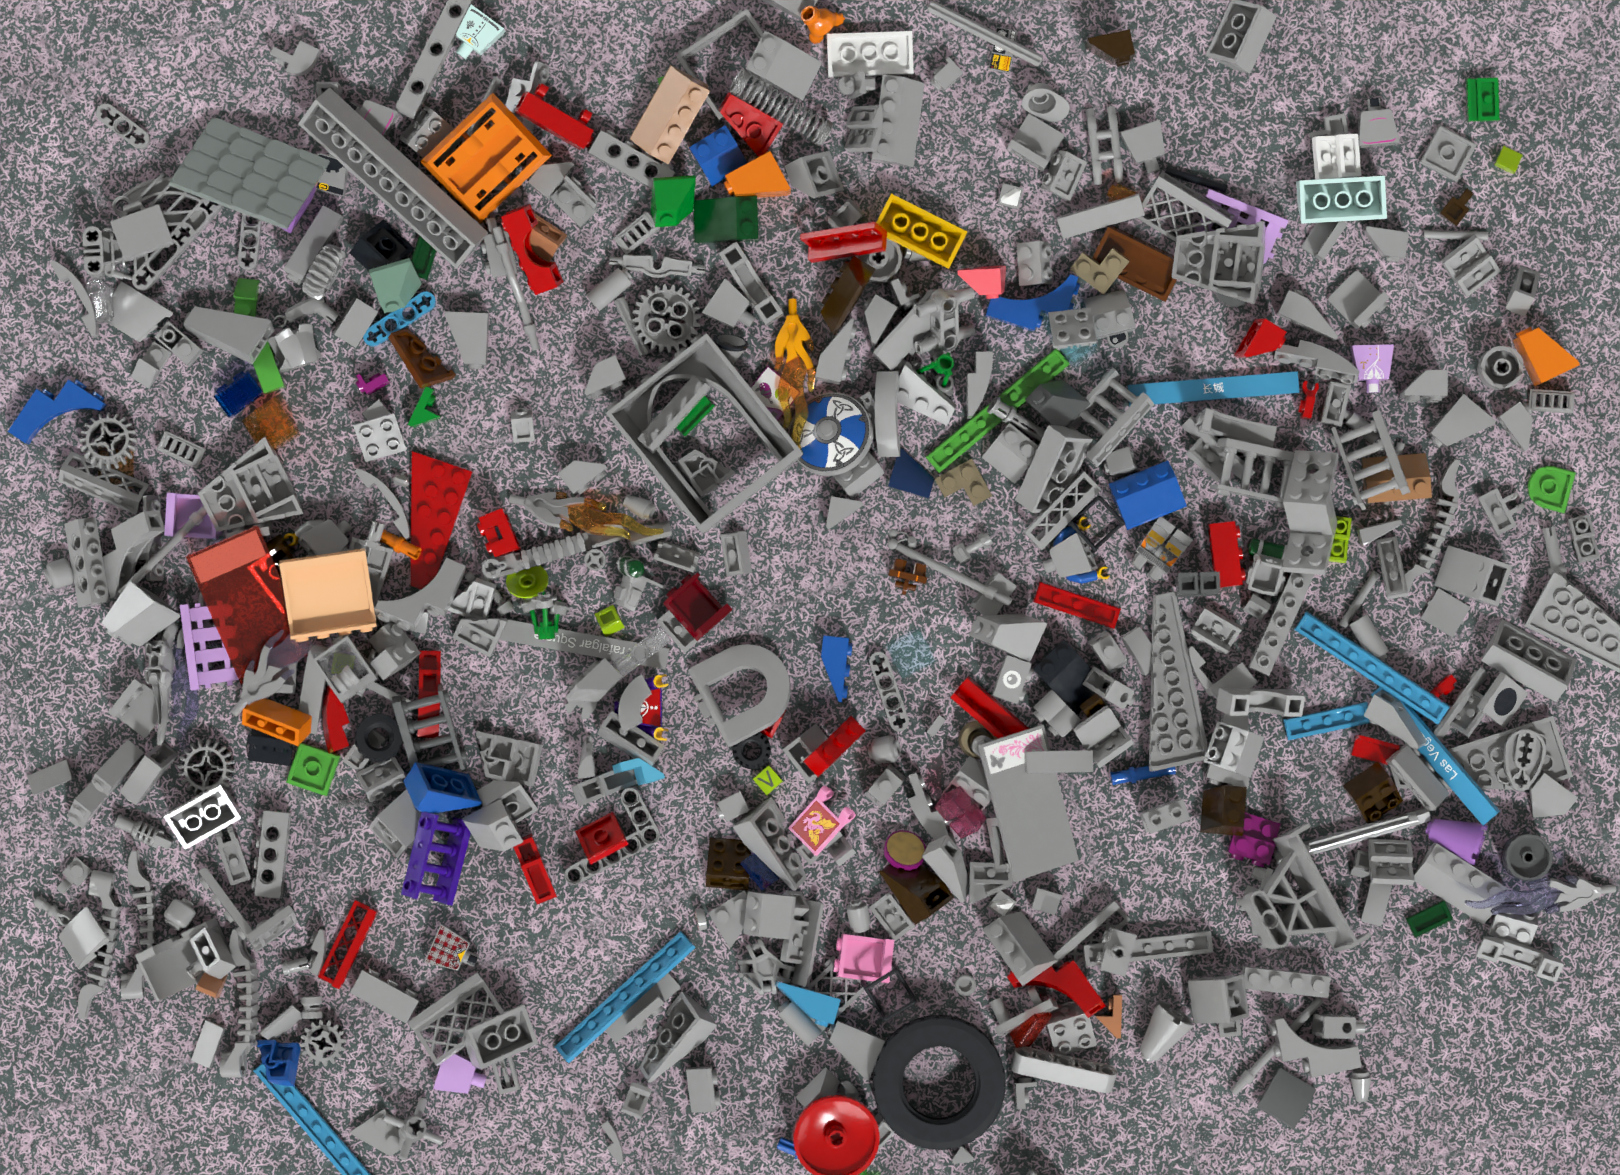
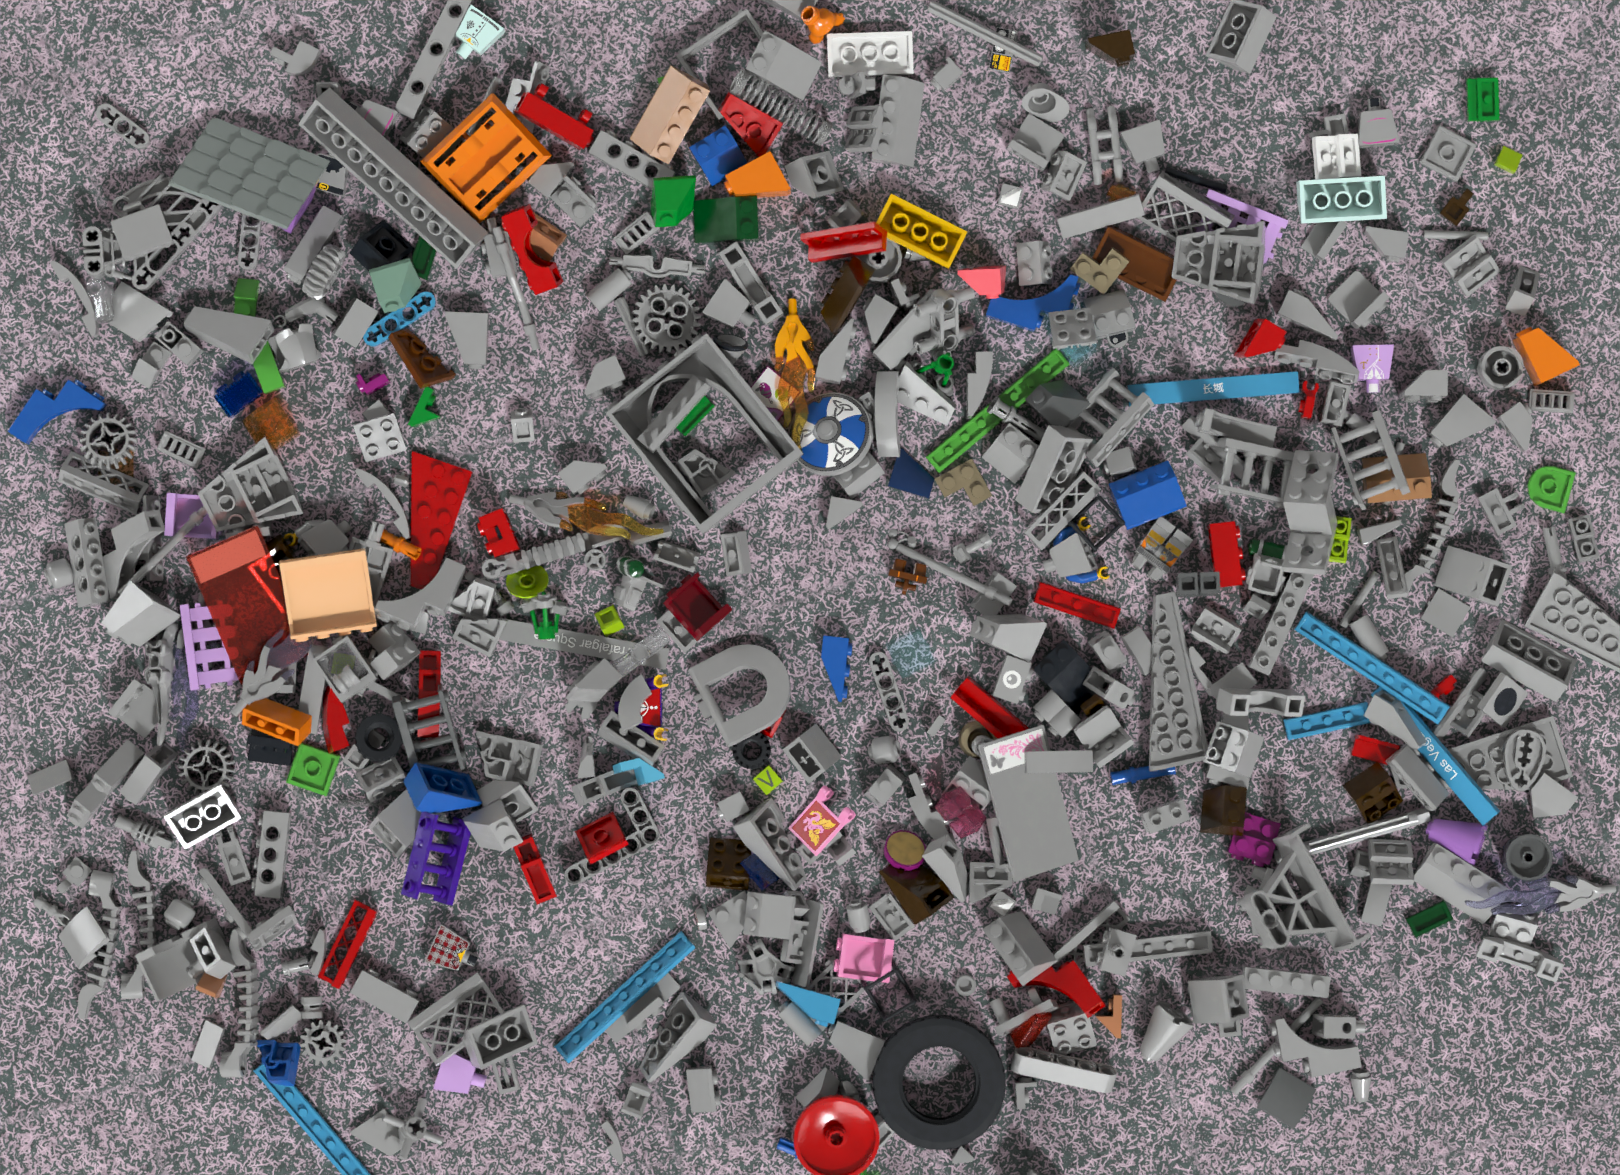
red arch [803,716,866,777] -> none

